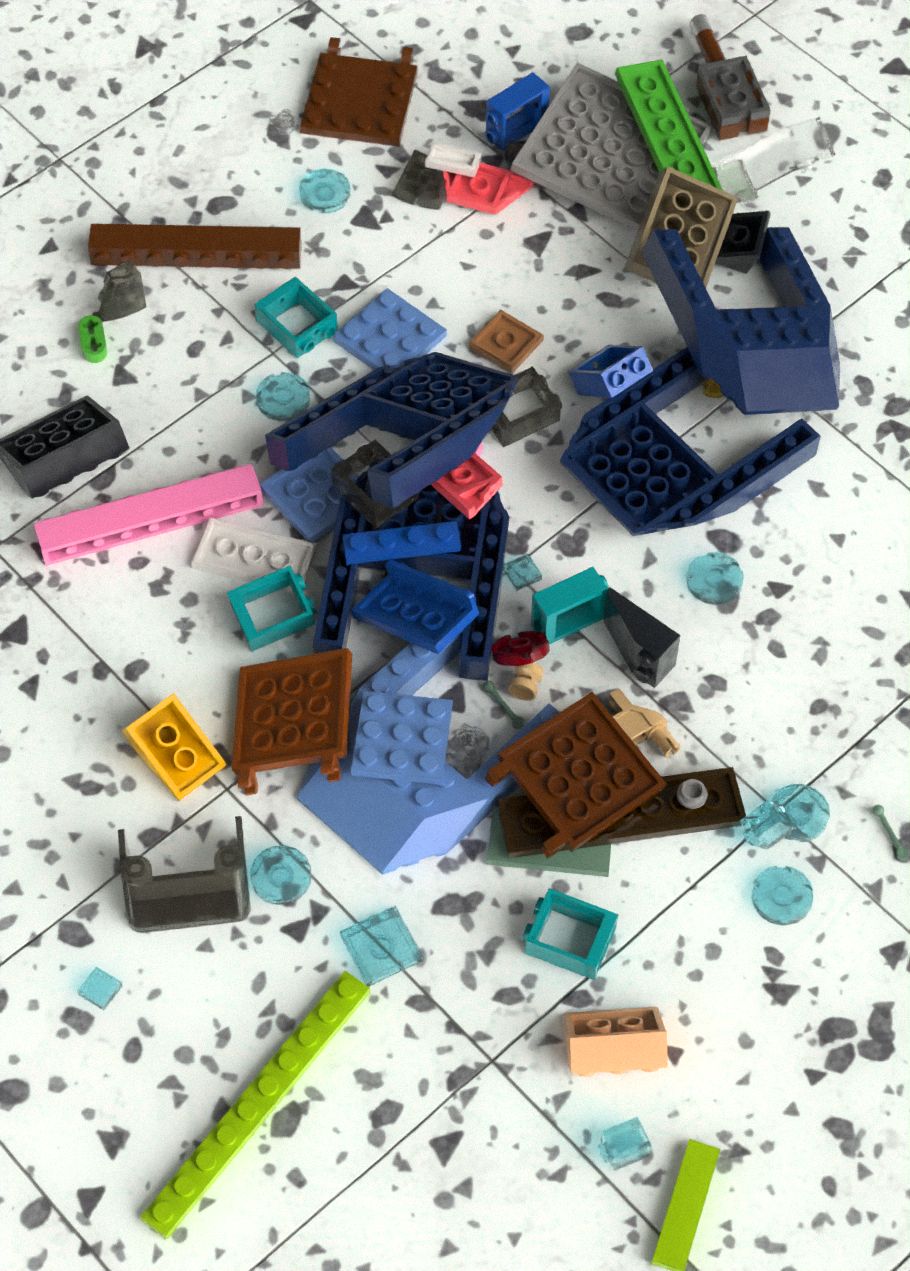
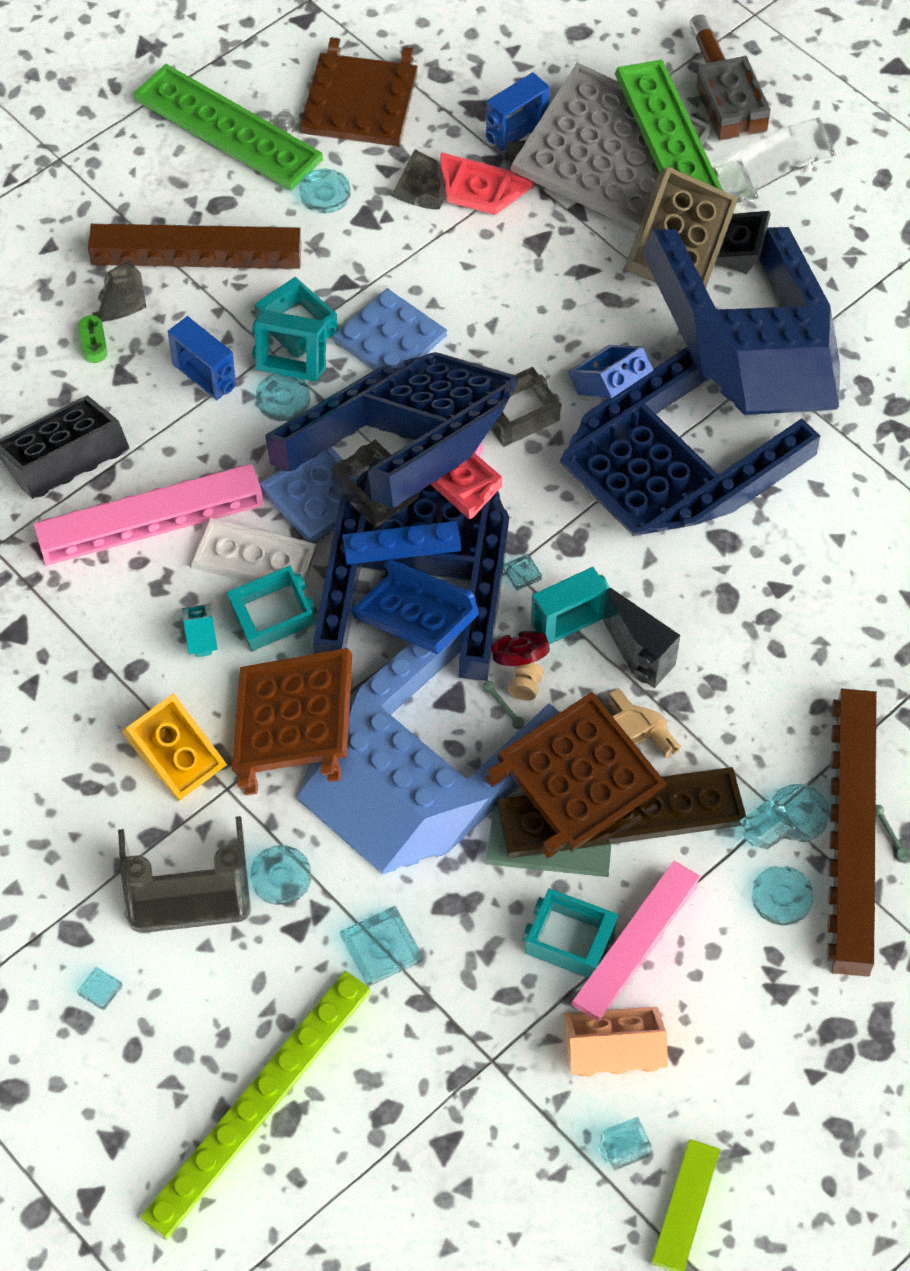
medium blue plate [351,691,453,785] -> none
white tile [425,143,482,178] -> none
clear brick [445,723,489,777] -> none
medium nougat tile [469,310,544,374] -> none
light grey plate [677,779,708,809] -> none
clear light blue tile [686,552,744,605] -> none
clear yellow plate [701,379,724,398] -> none
none -> bright green plate [133,64,323,191]
none -> blue window [167,316,236,400]
none -> teal slope [182,604,218,657]
none -> teal window [252,310,326,382]
none -> bright pink slope [572,860,700,1022]
none -> reddish brown brick [827,688,877,977]

